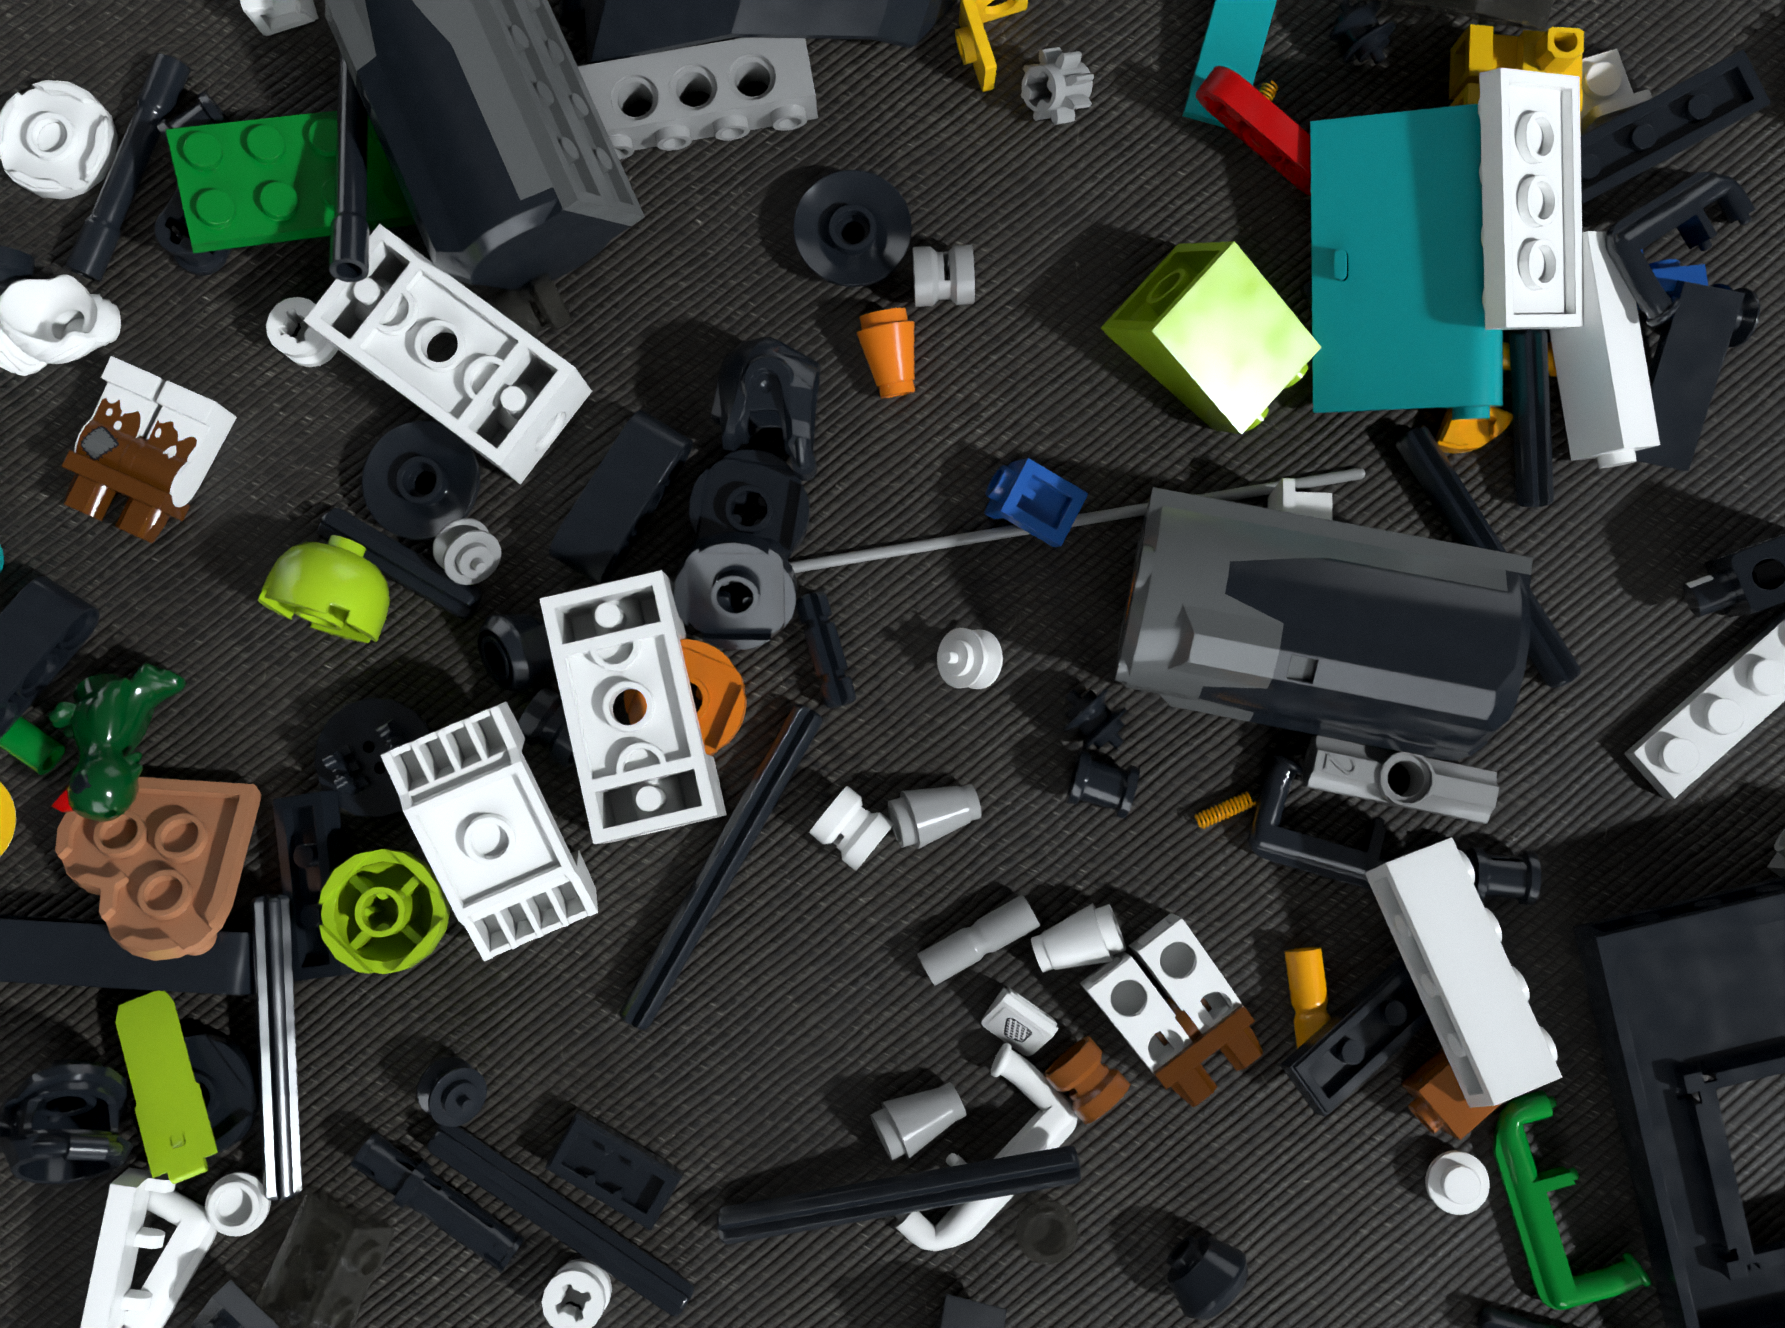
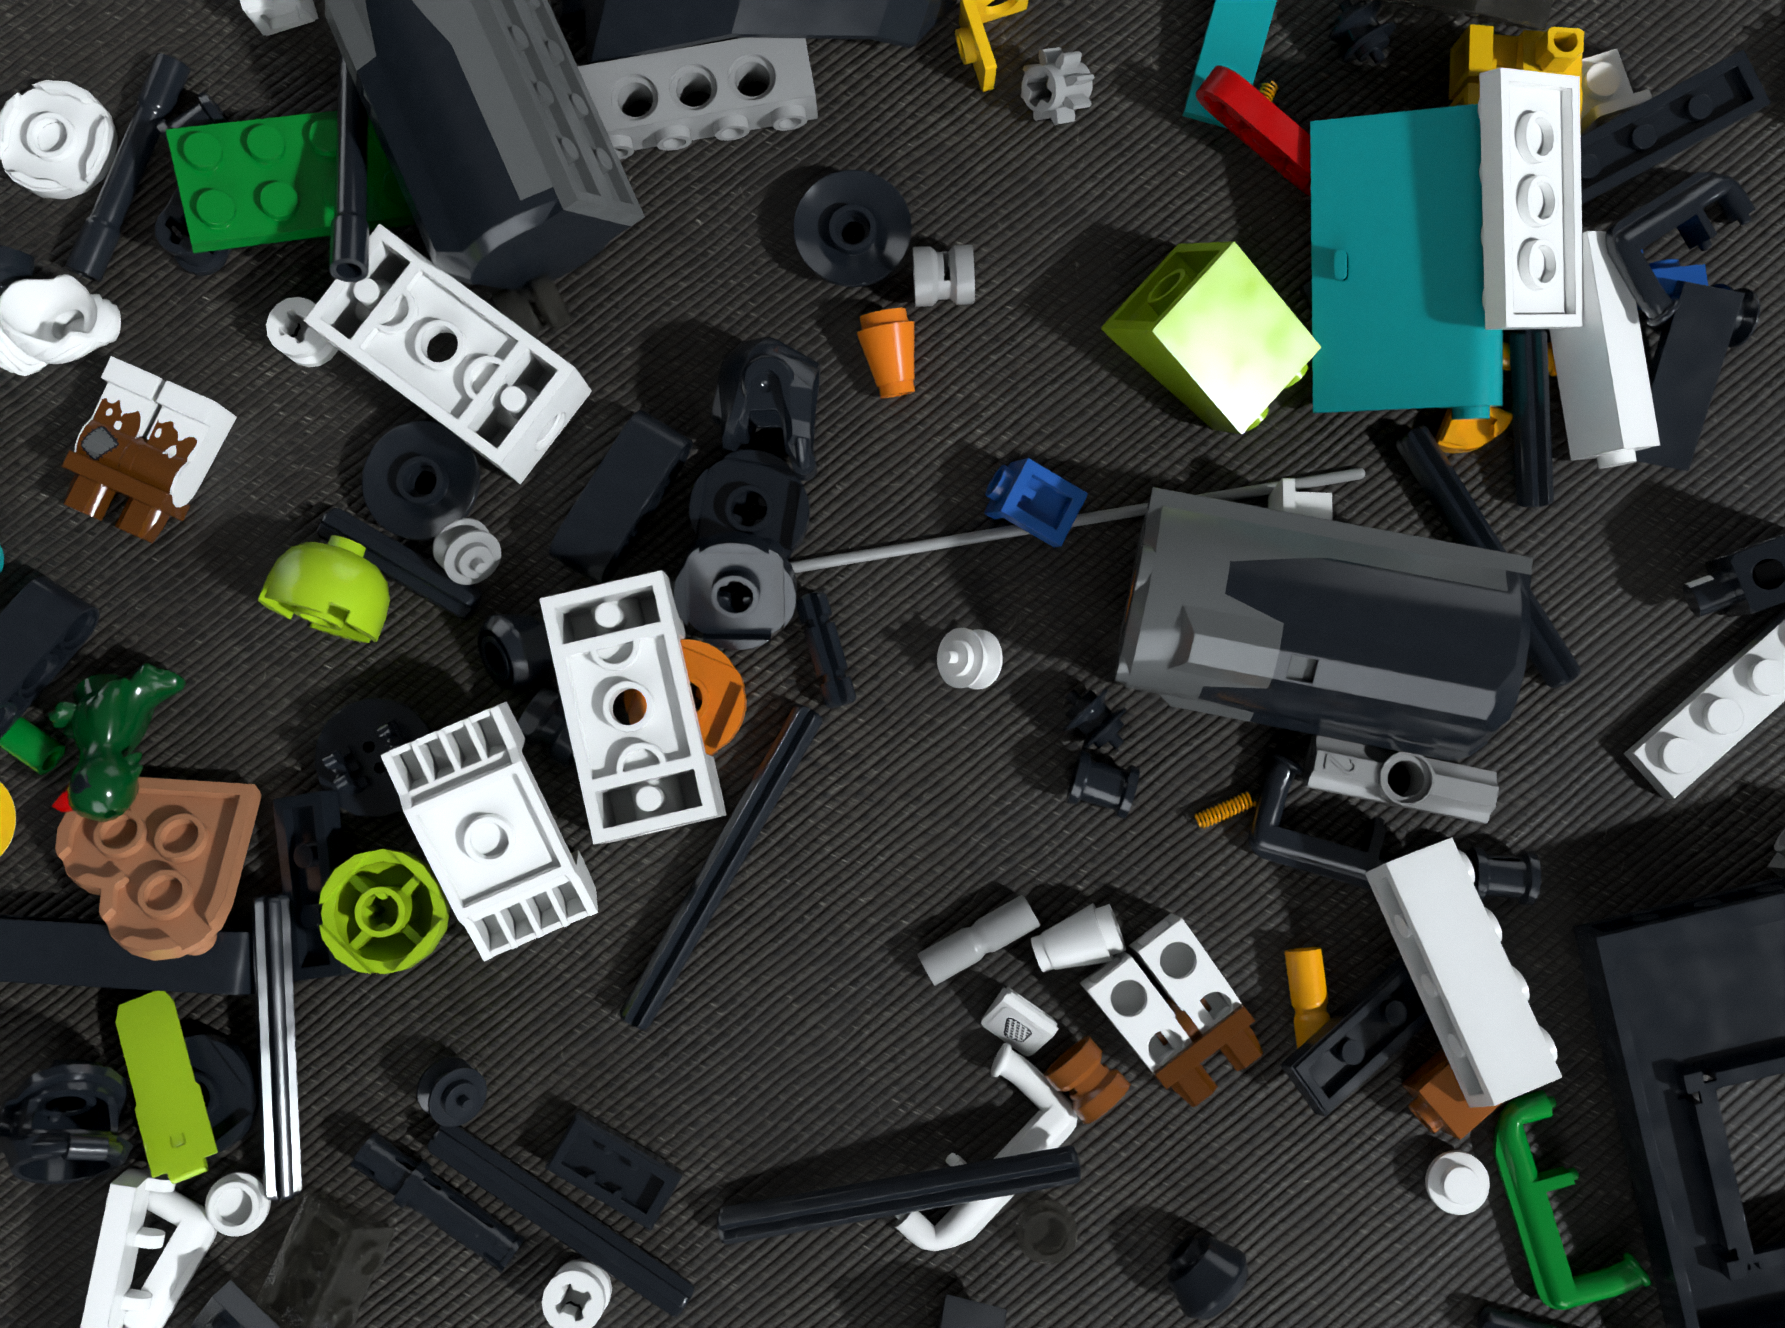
white wheel [809,786,894,871] -> none
light grey cone [870,1082,966,1160] -> none
light grey cone [888,784,982,849] -> none

